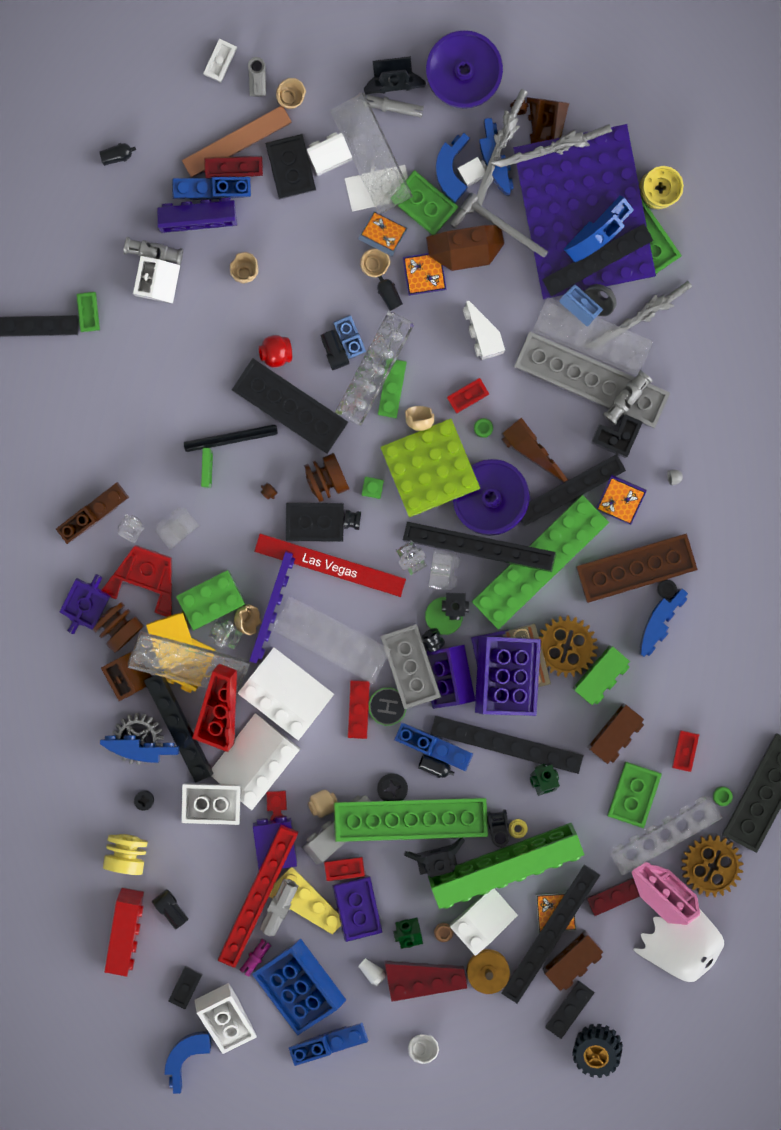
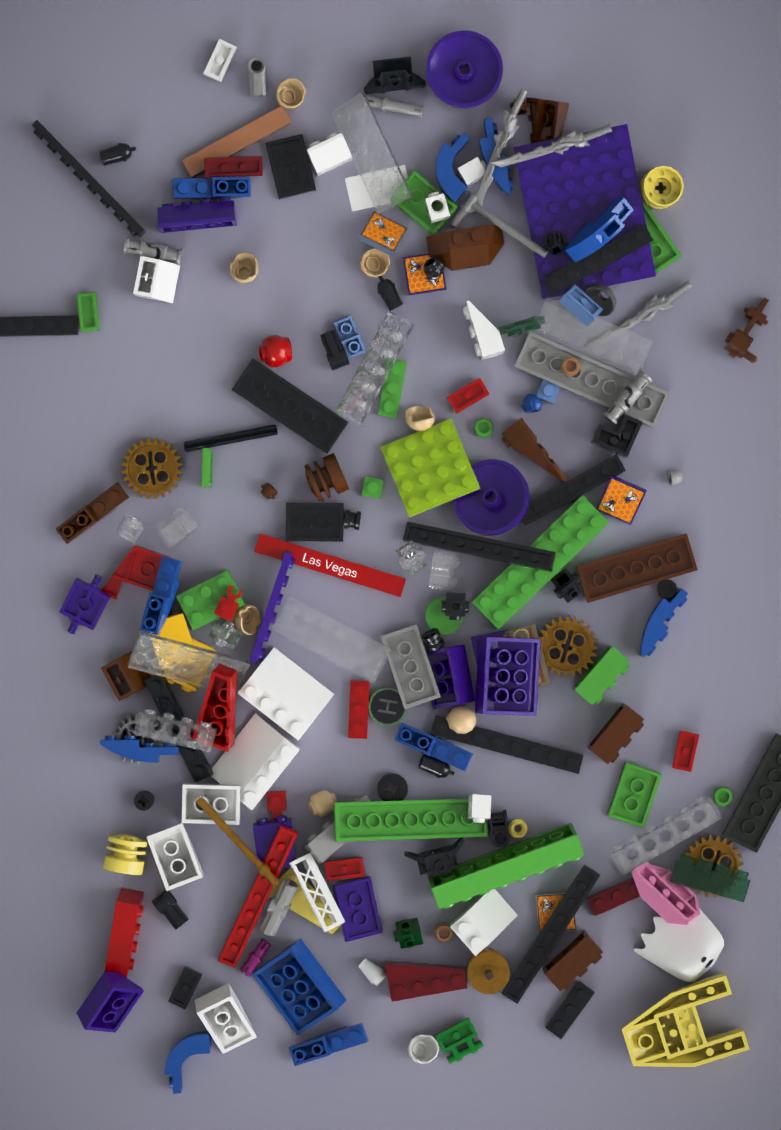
reddish brown wheel [92,602,144,653] -> none
dark green brick [530,764,560,796] -> none
black wheel [572,1024,623,1078] -> none
none -> black plate [32,120,146,237]
none -> dark purple slope [77,971,144,1033]
none -> pearl gold gear [121,437,184,499]
none -> clear brick [134,708,217,752]
none -> blue slope [140,556,182,635]
none -> white slope [146,823,204,891]
none -> pearl gold bar [196,797,280,887]
none -> red plate [214,585,242,622]
none -> white fence [289,853,345,933]
none -> black piece [423,257,444,278]
none -> white brick [425,192,450,223]
none -> green plate [435,1017,484,1064]
none -> tan hair [446,705,476,734]
none -> white brick [468,794,491,823]
none -> clear green plate [498,316,546,337]
none -> blue piece [521,394,543,413]
none -> medium blue plate [536,380,561,404]
none -> black gear [544,231,567,255]
none -> black brick [551,568,583,603]
none -> medium nougat plate [561,357,580,376]
none -> light yellow wedge [621,972,749,1067]
none -> clear green windscreen [669,854,750,902]
none -> reddish brown piece [724,297,769,363]

